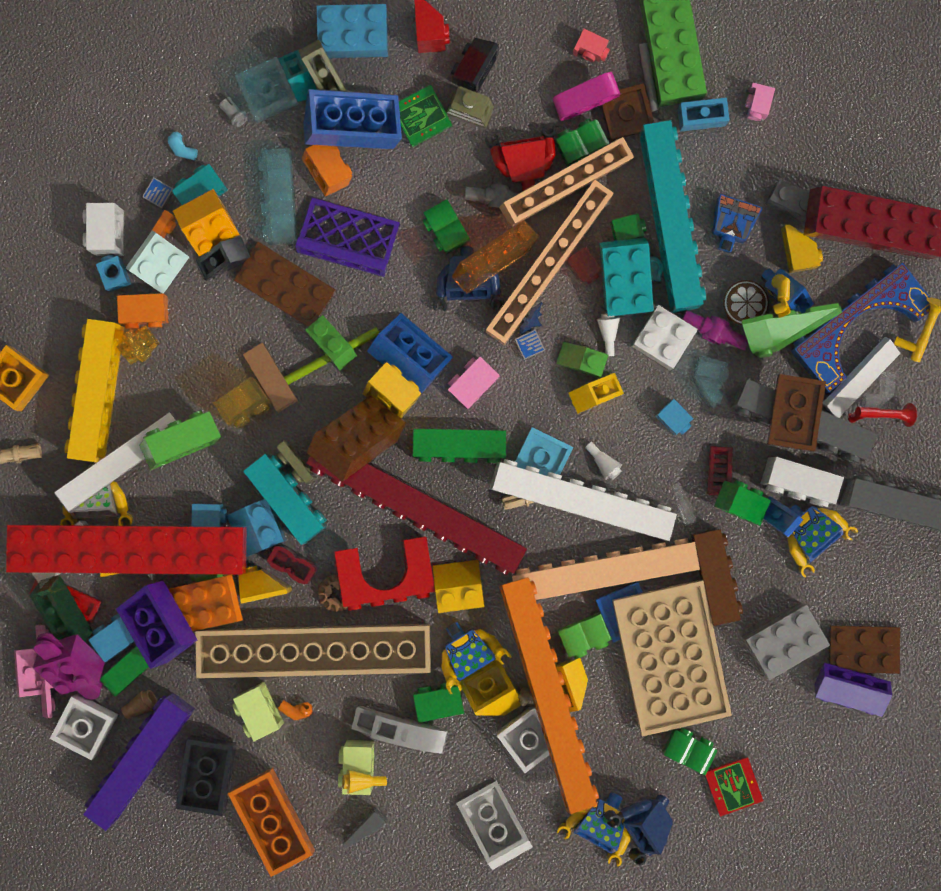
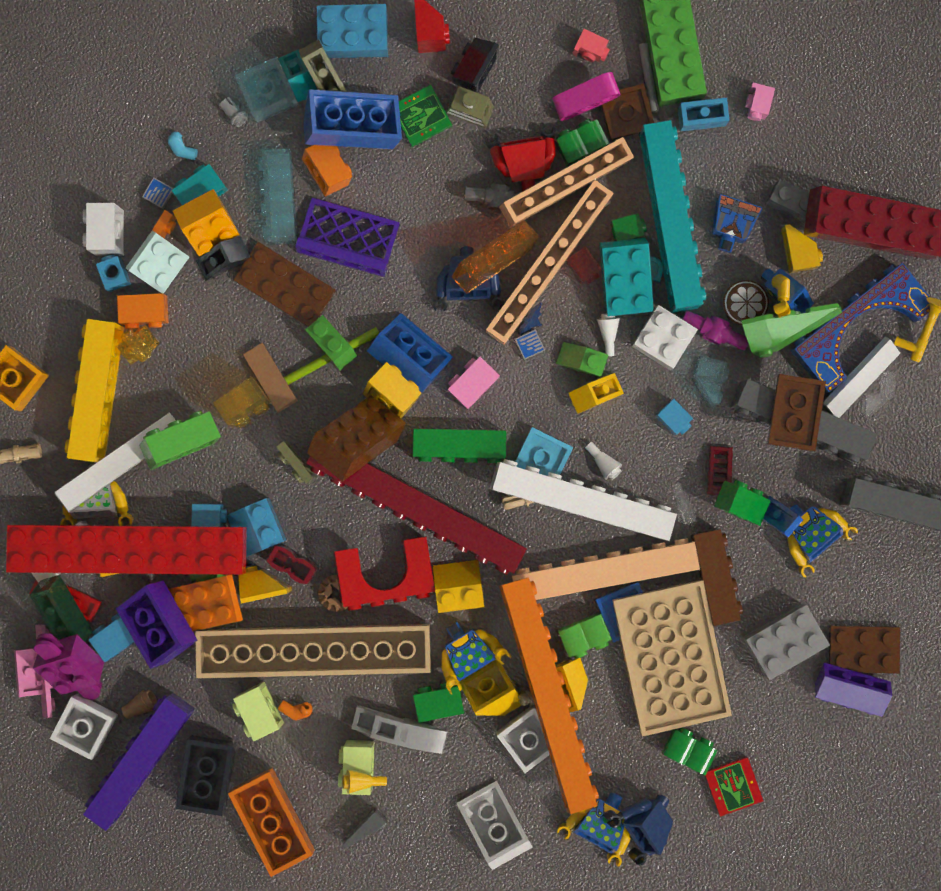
green beam [100,646,149,697] -> none
teal brick [243,454,327,545] -> none
green brick [422,199,470,255] -> none
white brick [760,457,844,507] -> none
red piece [848,403,917,427] -> none

